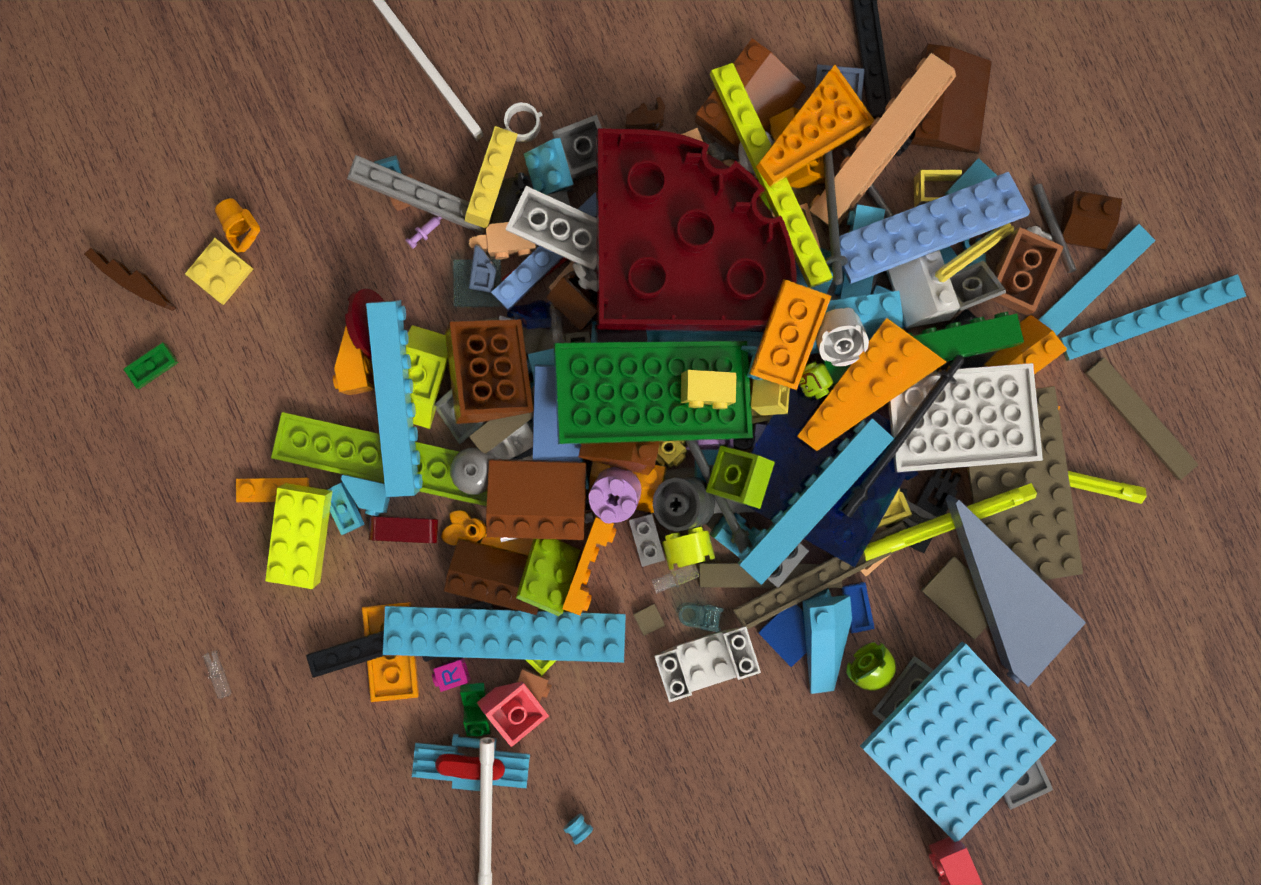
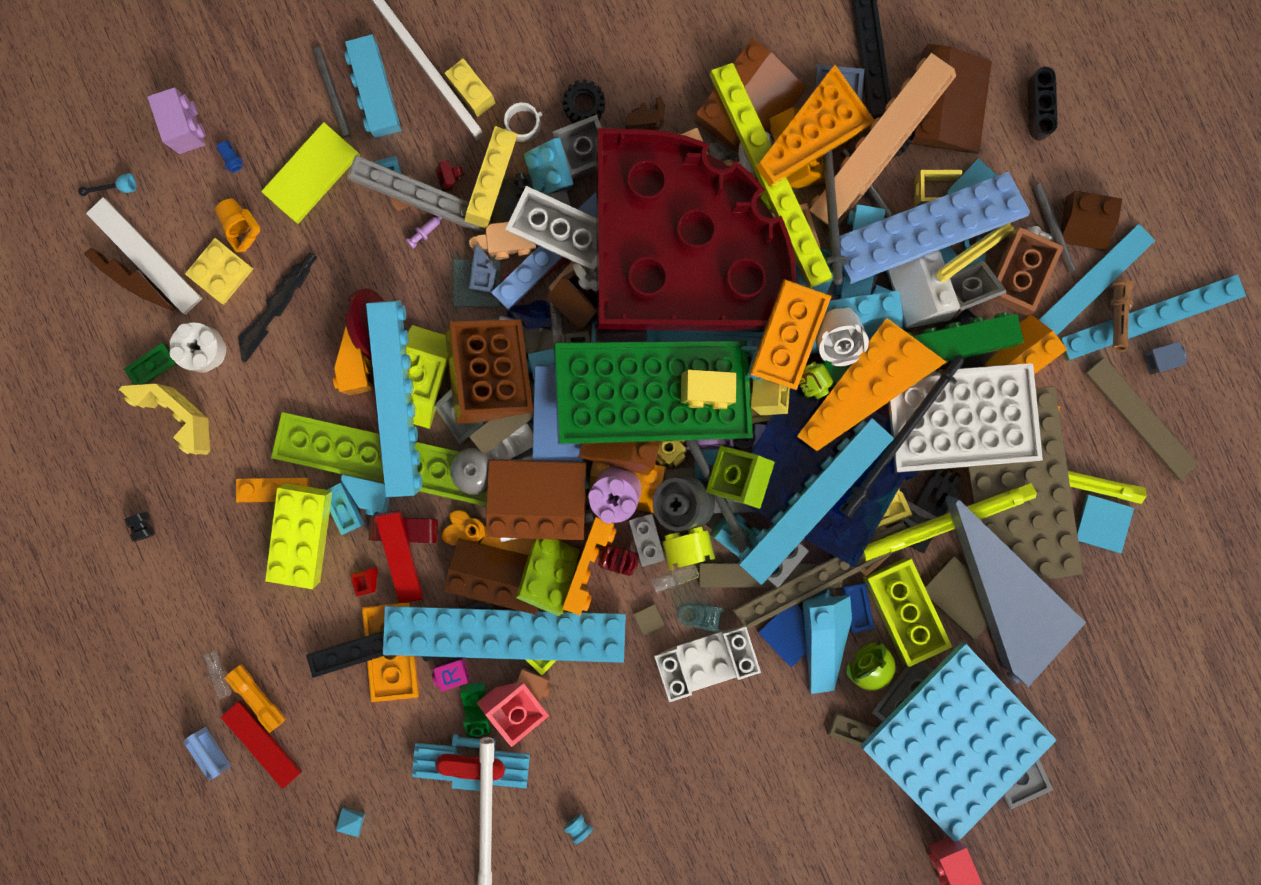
none -> medium azure hinge [78,173,136,196]
none -> white tile [86,197,203,315]
none -> light yellow slope [119,384,210,455]
none -> black wheel [124,512,156,542]
none -> lavender brick [148,87,206,154]
none -> white brick [170,322,226,373]
none -> light blue tile [183,727,231,781]
none -> blue pin [216,141,243,173]
none -> red tile [220,700,302,789]
none -> light orange axle [224,664,287,733]
none -> black sword [238,252,317,362]
none -> neon yellow tile [261,122,360,224]
none -> flat silver bar [312,47,351,138]
none -> medium azure slope [336,807,366,837]
none -> medium azure brick [344,34,402,138]
none -> red slope [350,567,378,597]
none -> red tile [375,510,423,603]
none -> dark red tile [435,160,464,191]
none -> light yellow brick [445,59,496,118]
none -> black tyre [562,79,605,123]
none -> dark red gear [598,544,639,576]
none -> dark tan tile [827,711,878,747]
none -> neon yellow brick [863,557,952,667]
none -> black beam [1027,66,1058,141]
none -> medium azure tile [1076,495,1134,553]
none -> medium nougat pin [1111,279,1134,352]
none -> sand blue brick [1143,341,1187,374]

